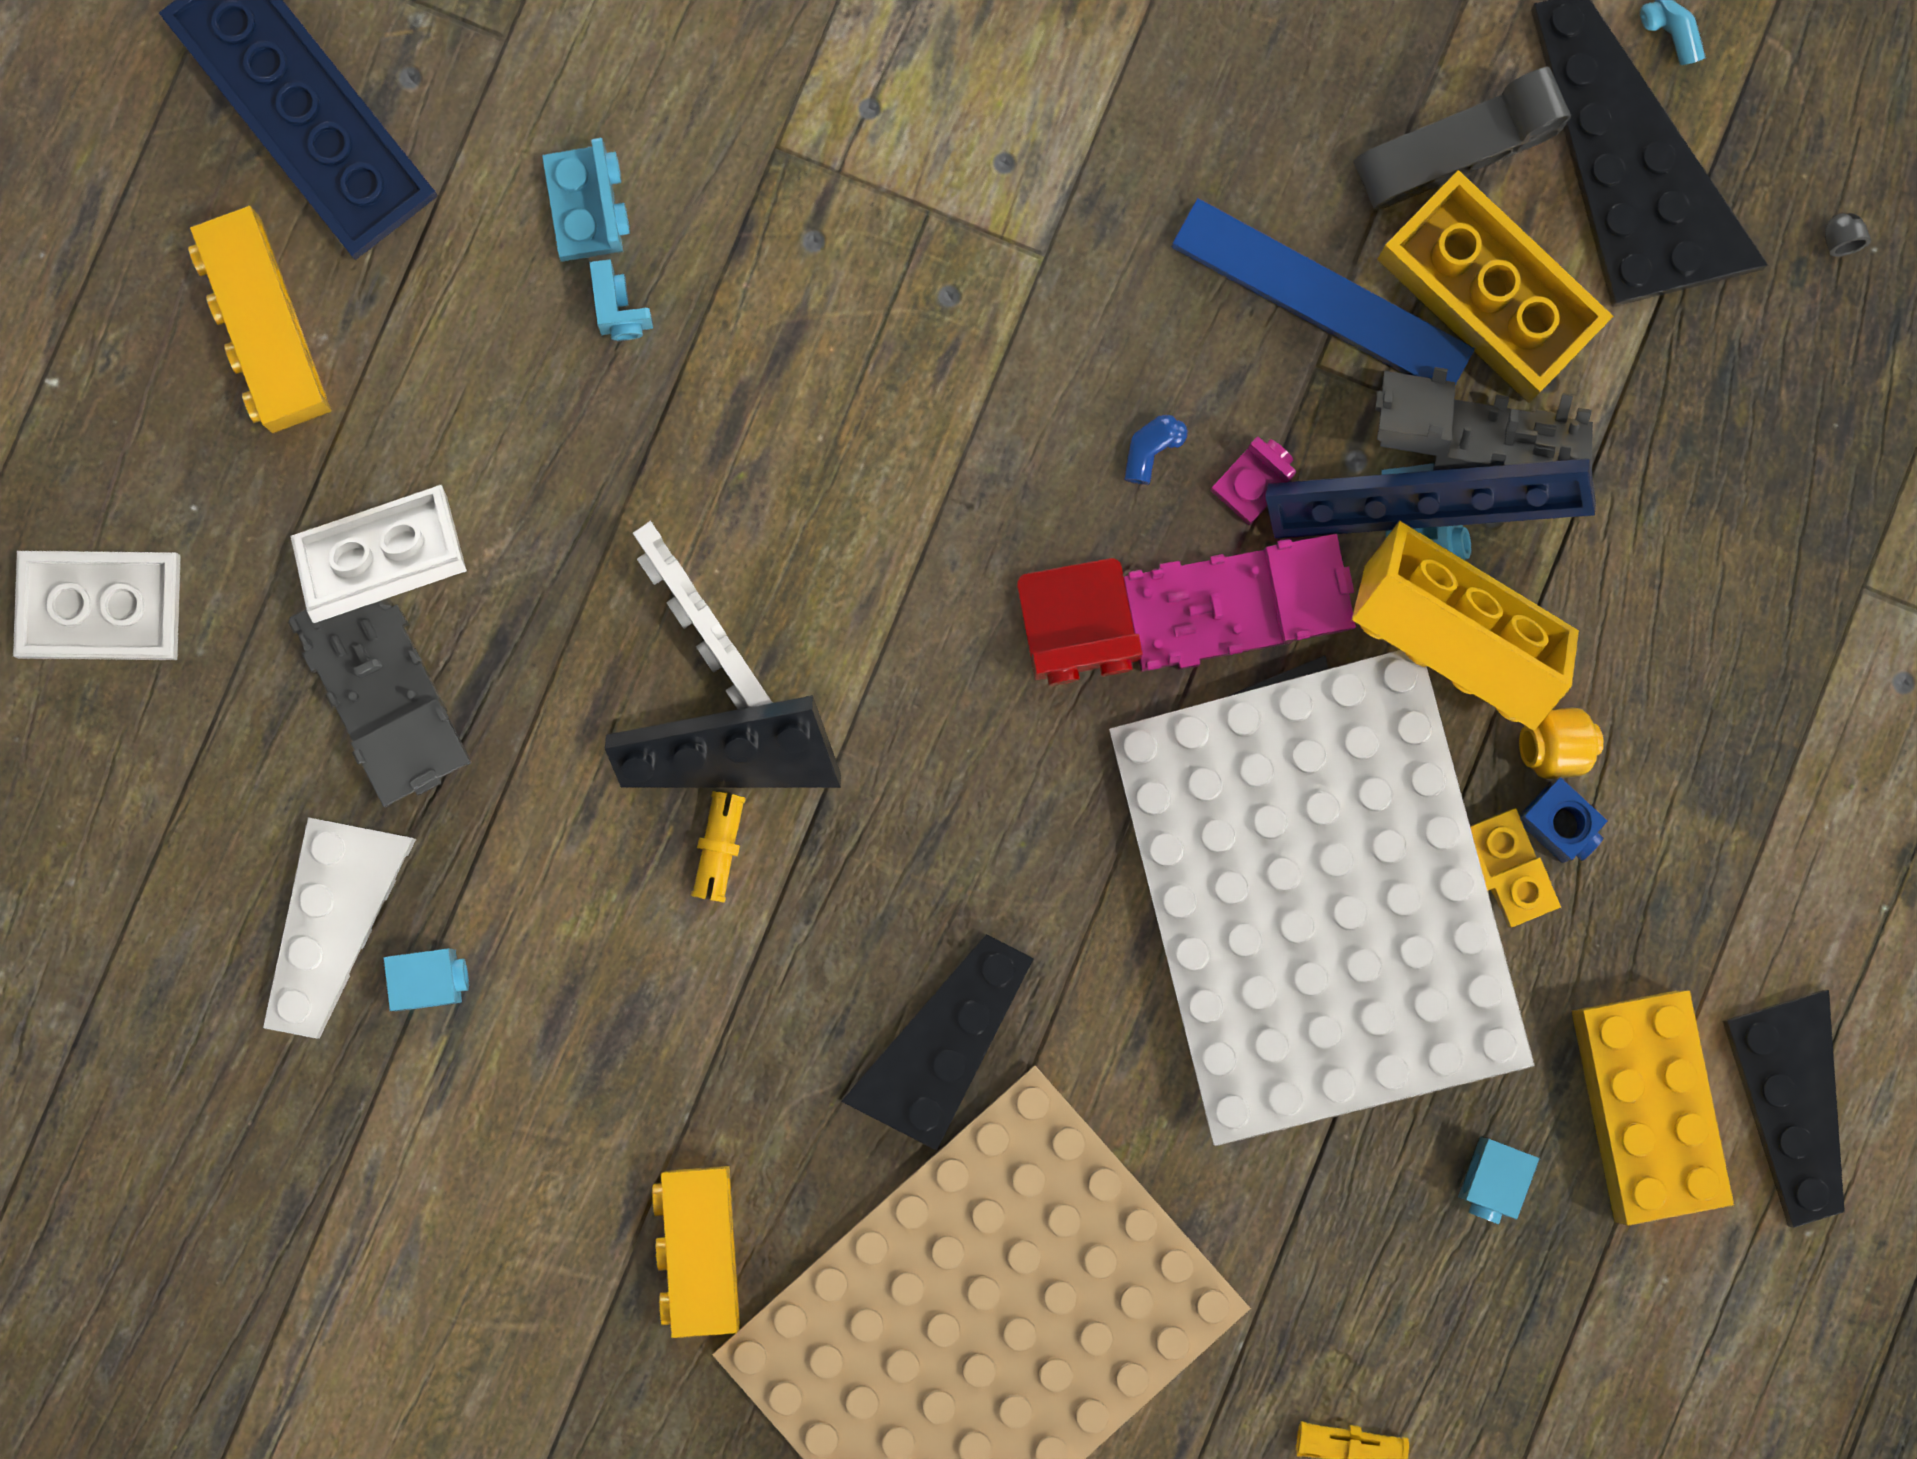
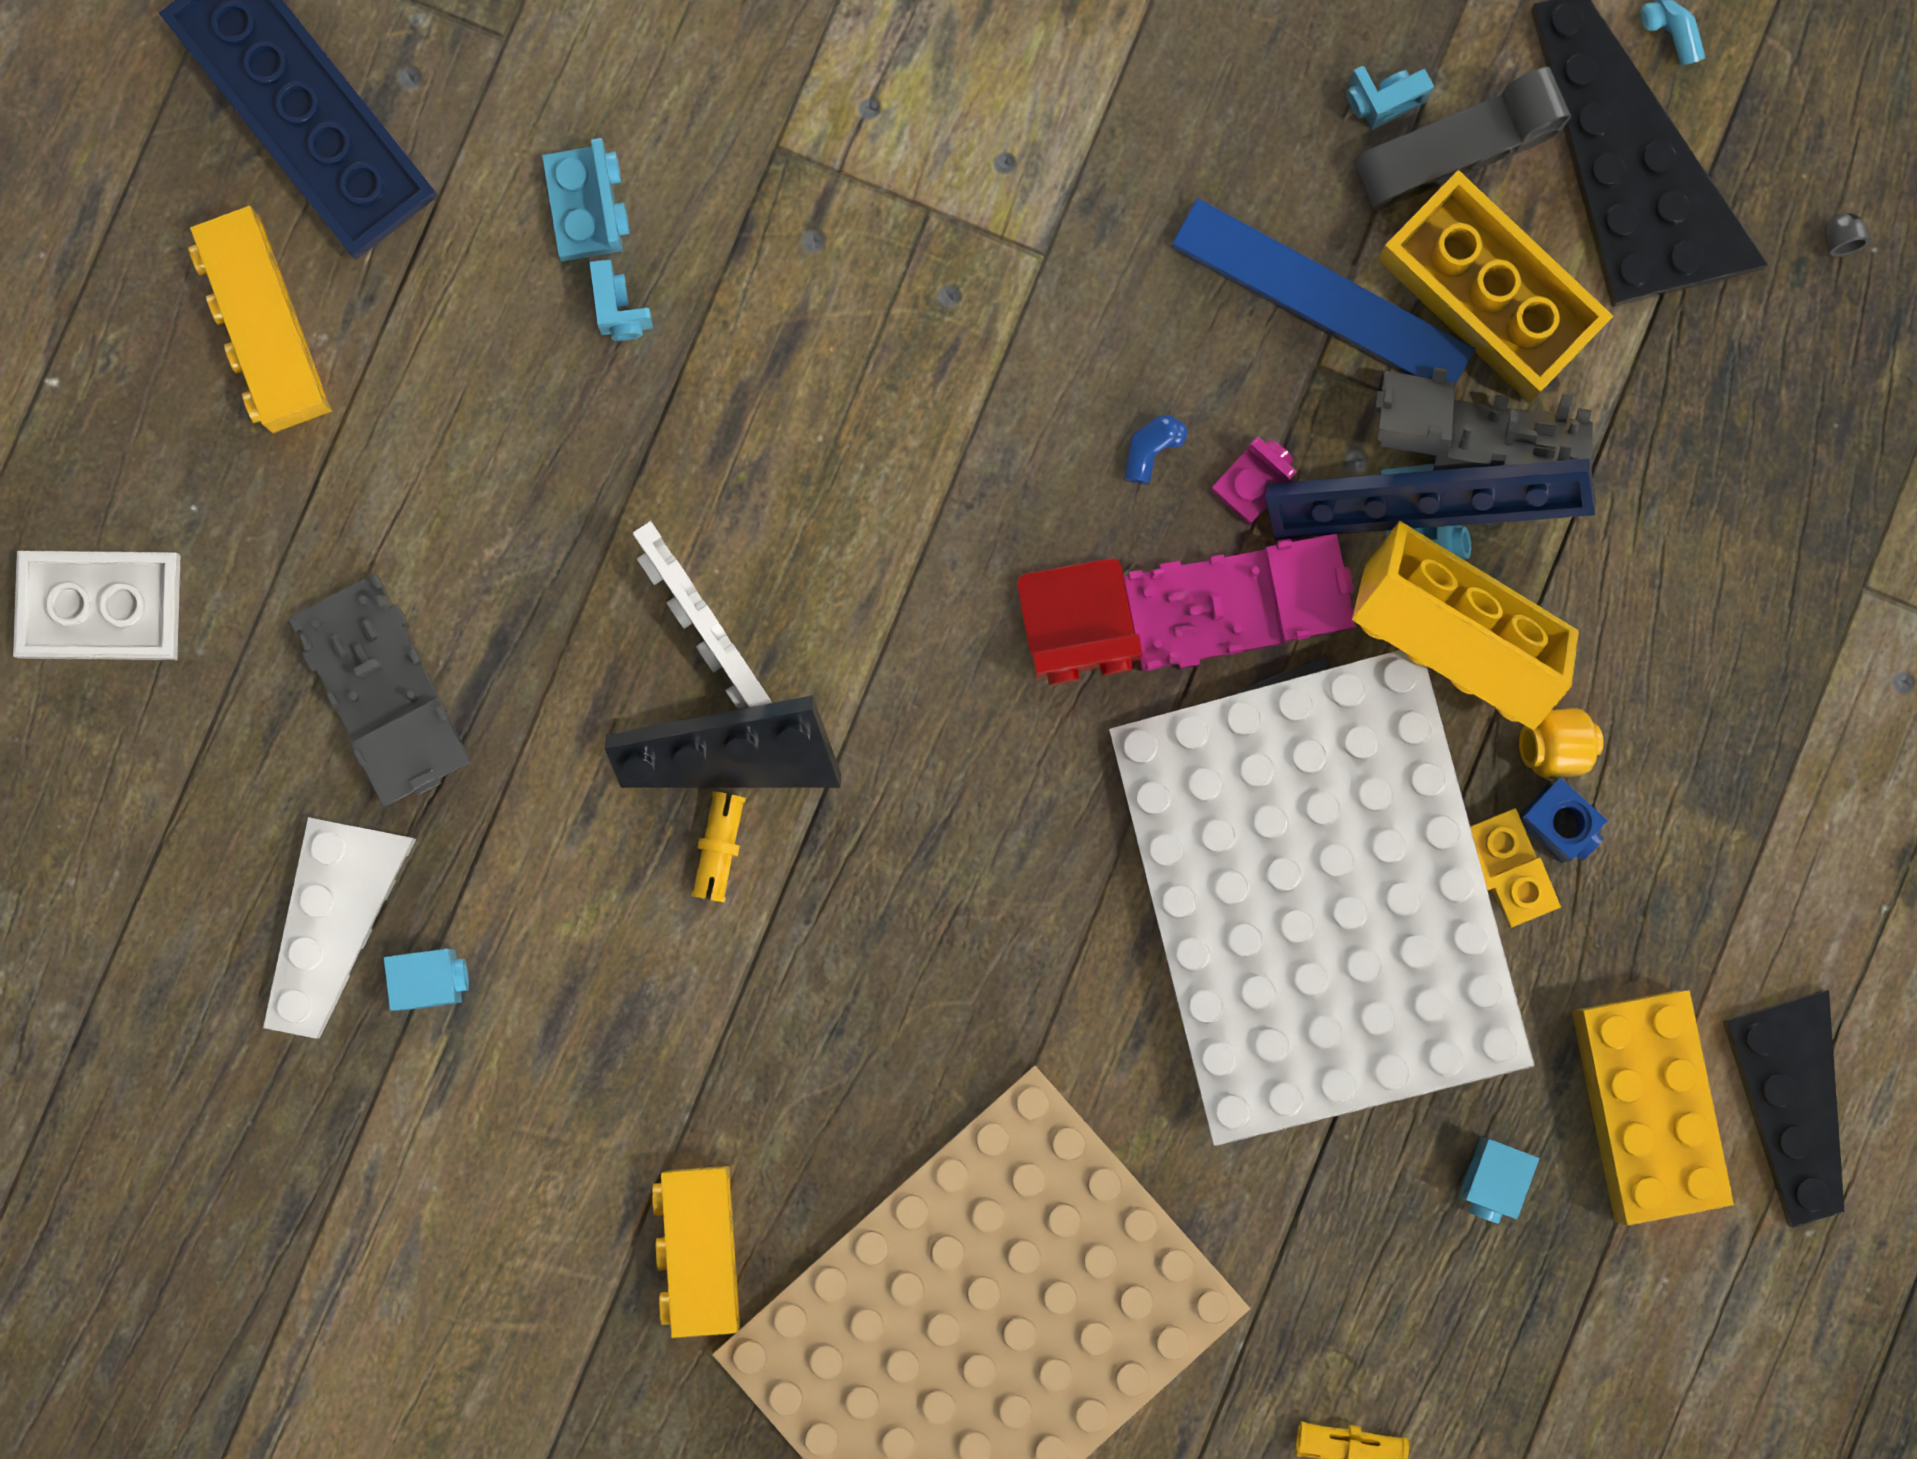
white tile [291,485,466,623] -> none
black wing [841,934,1034,1151] -> none
none -> medium azure bracket [1346,65,1434,129]

